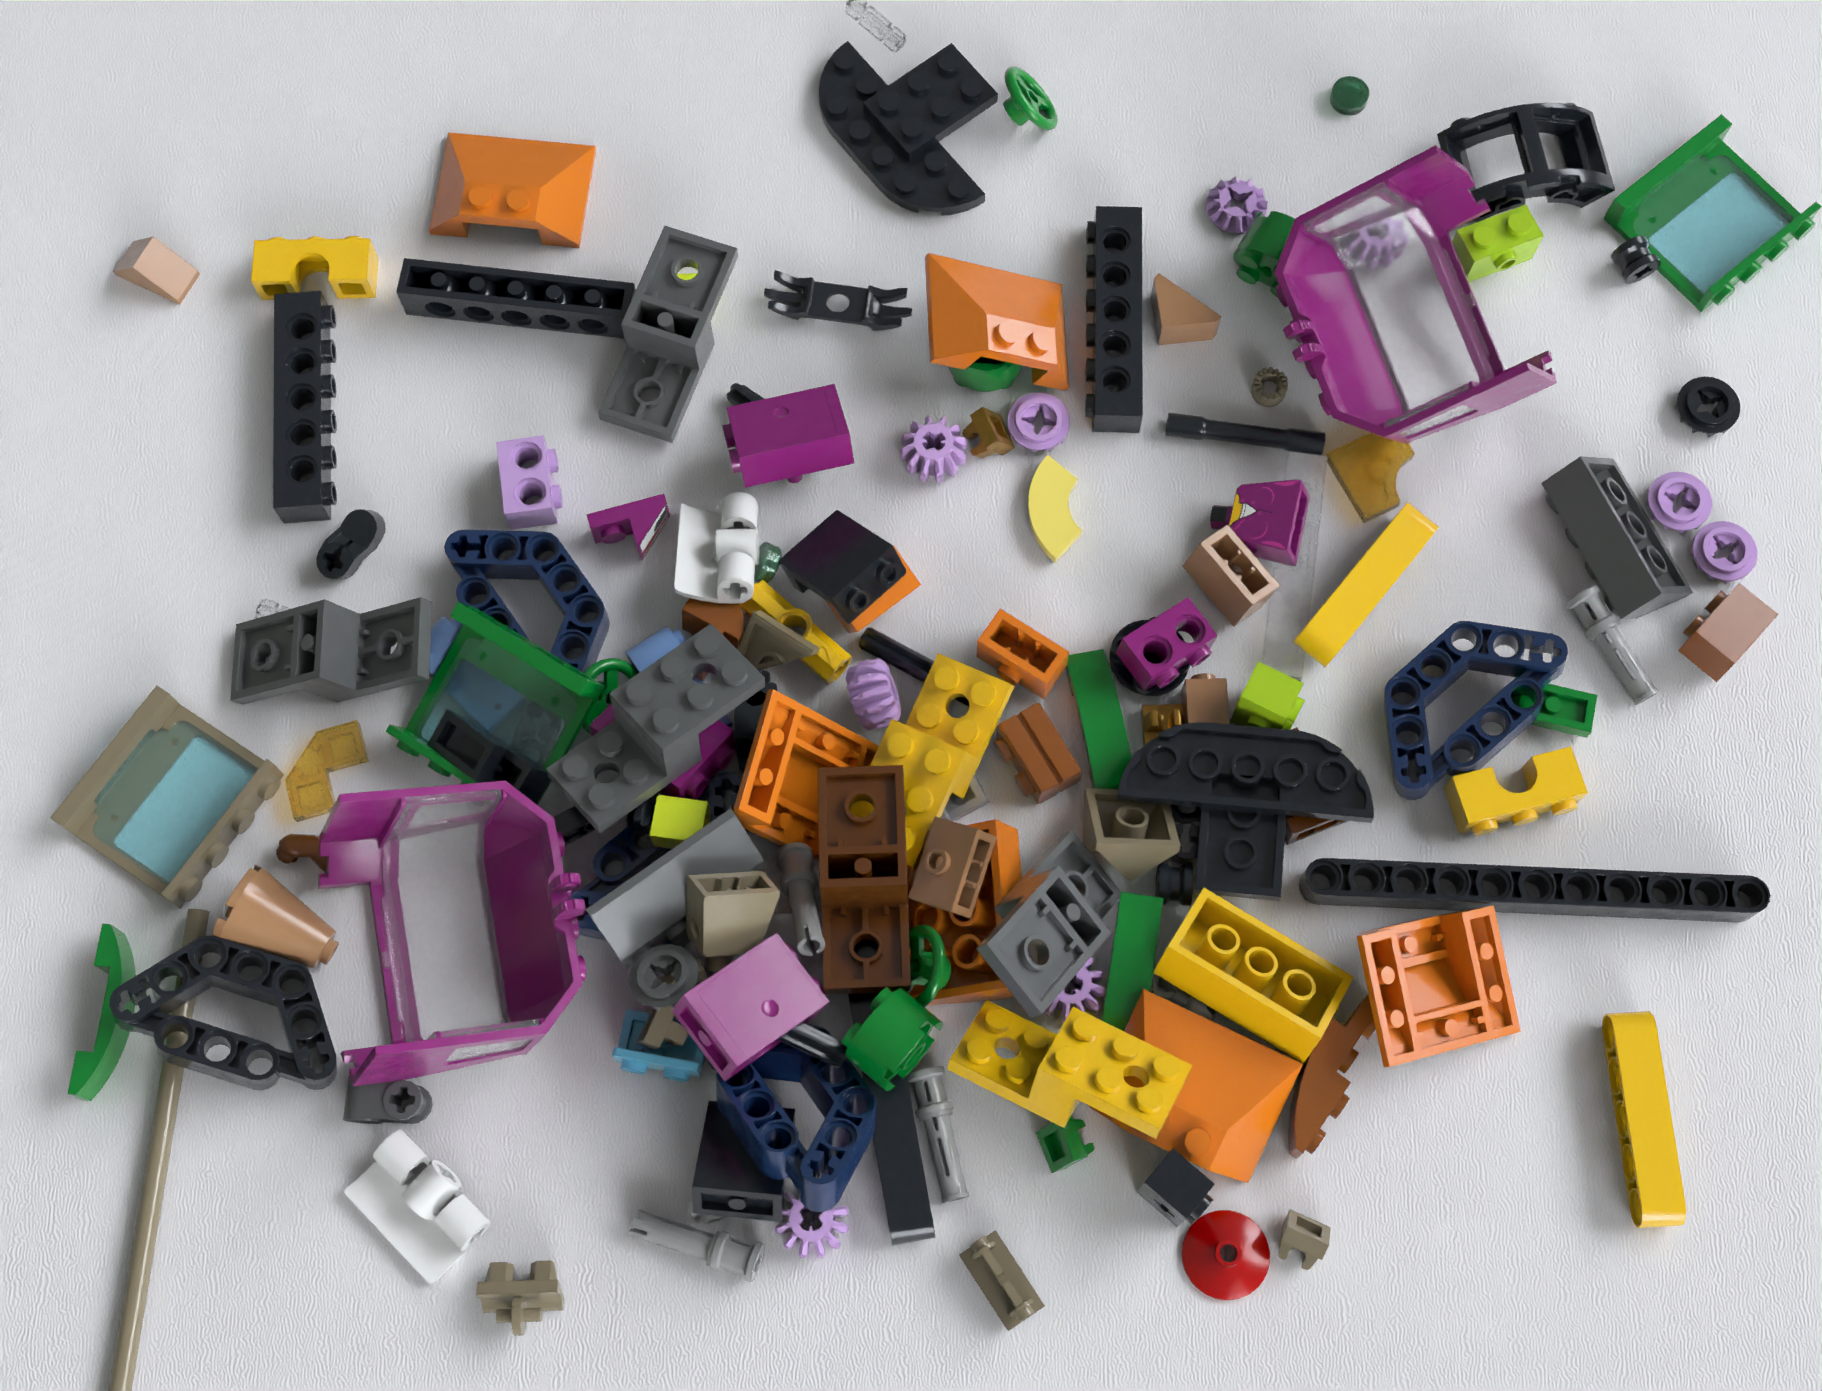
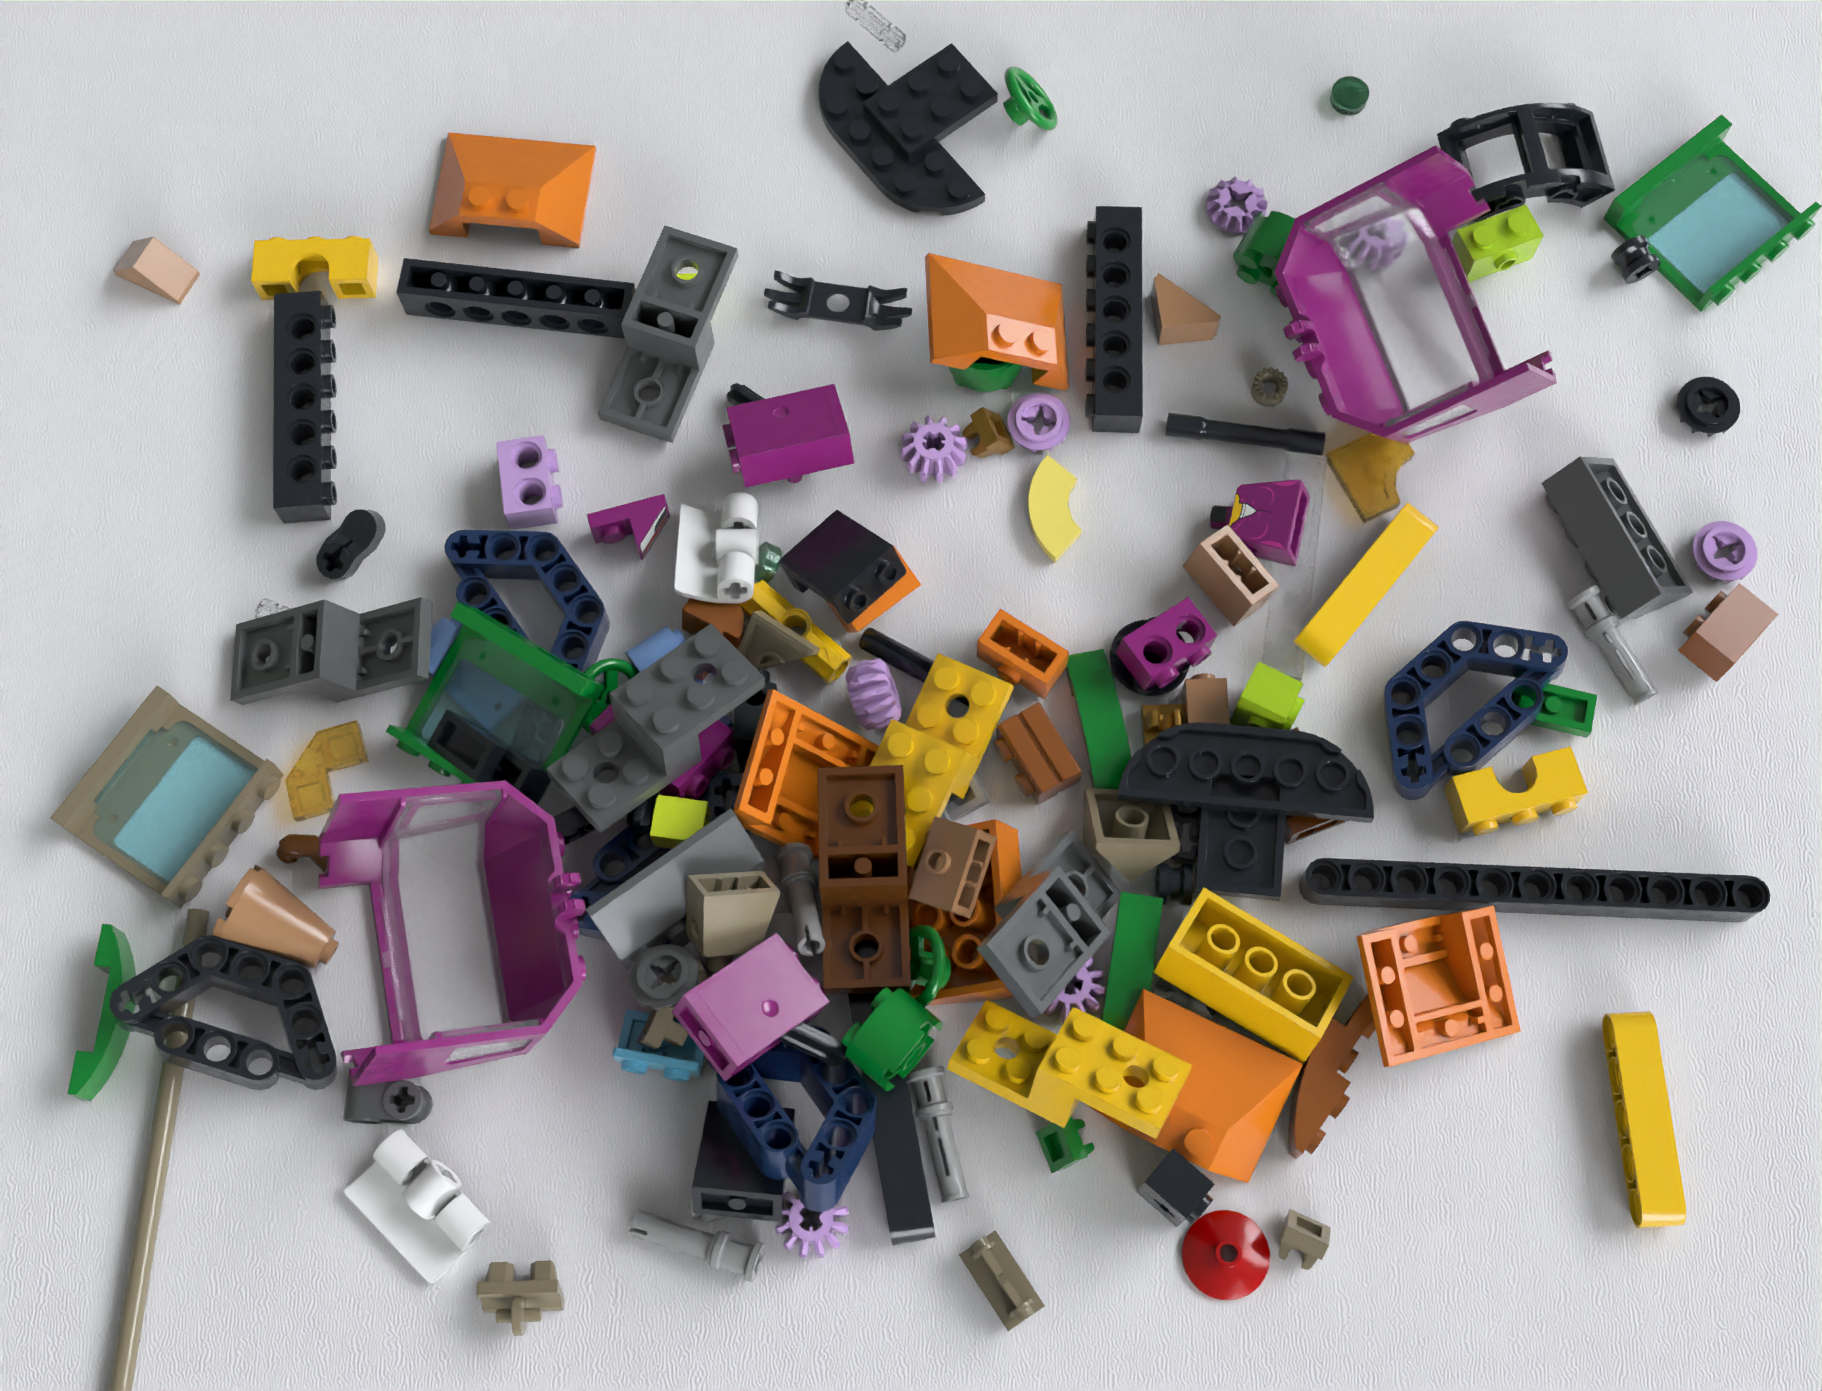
lavender gear [1645,472,1712,534] -> none

